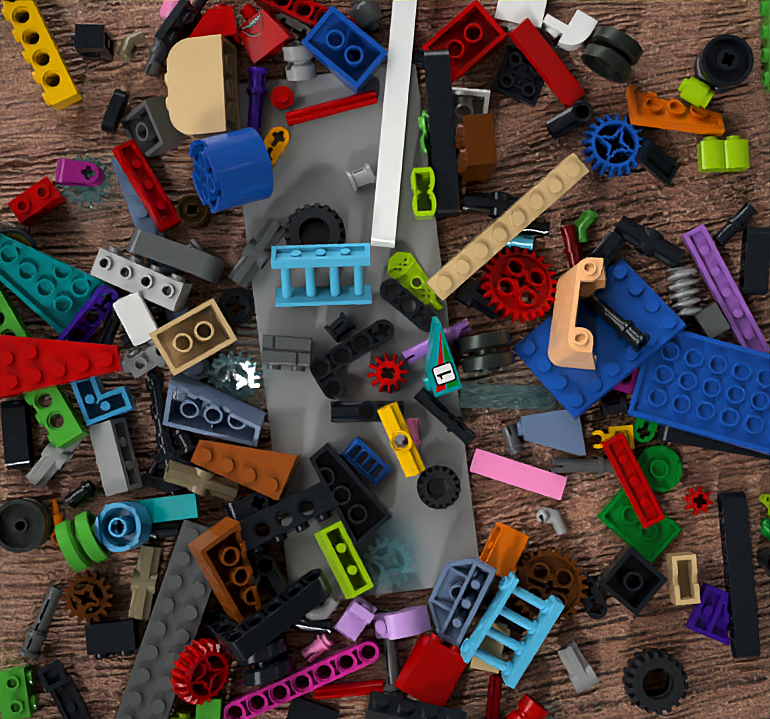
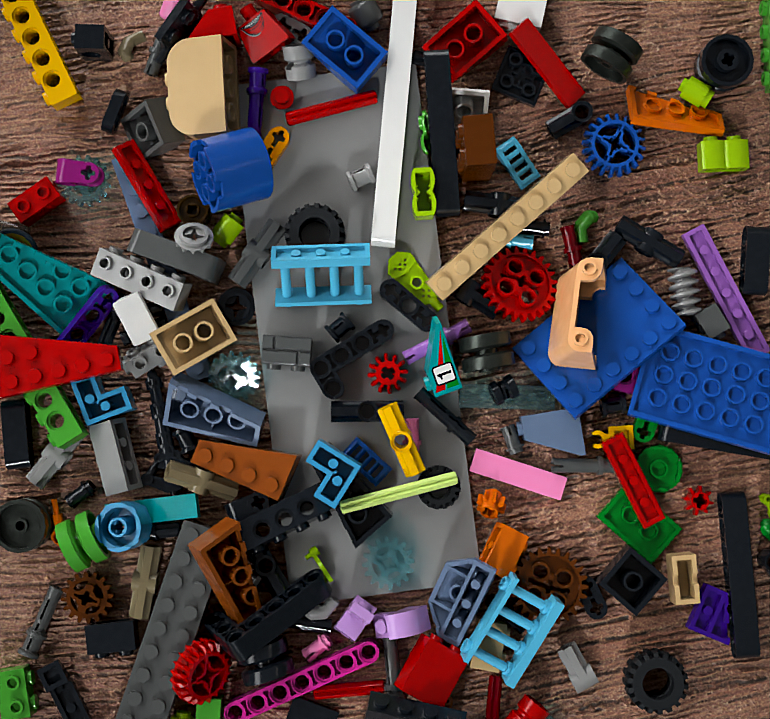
lime brick [314,520,374,599] -> none
light grey arm [536,507,568,536] -> none
white brick [541,9,598,51] -> none
black pin [585,294,650,353] -> none
black tile [634,139,680,185] -> none
black pin [712,202,757,247] -> none
none -> light grey gear [174,223,214,254]
none -> lime brick [212,212,244,248]
none -> lime piece [304,546,333,582]
none -> dark azure brick [306,438,362,509]
none -> yellowish green axle [340,471,458,514]
none -> orange gear [476,489,507,519]
none -> black wheel [487,374,520,406]
none -> medium azure slope [496,136,541,190]

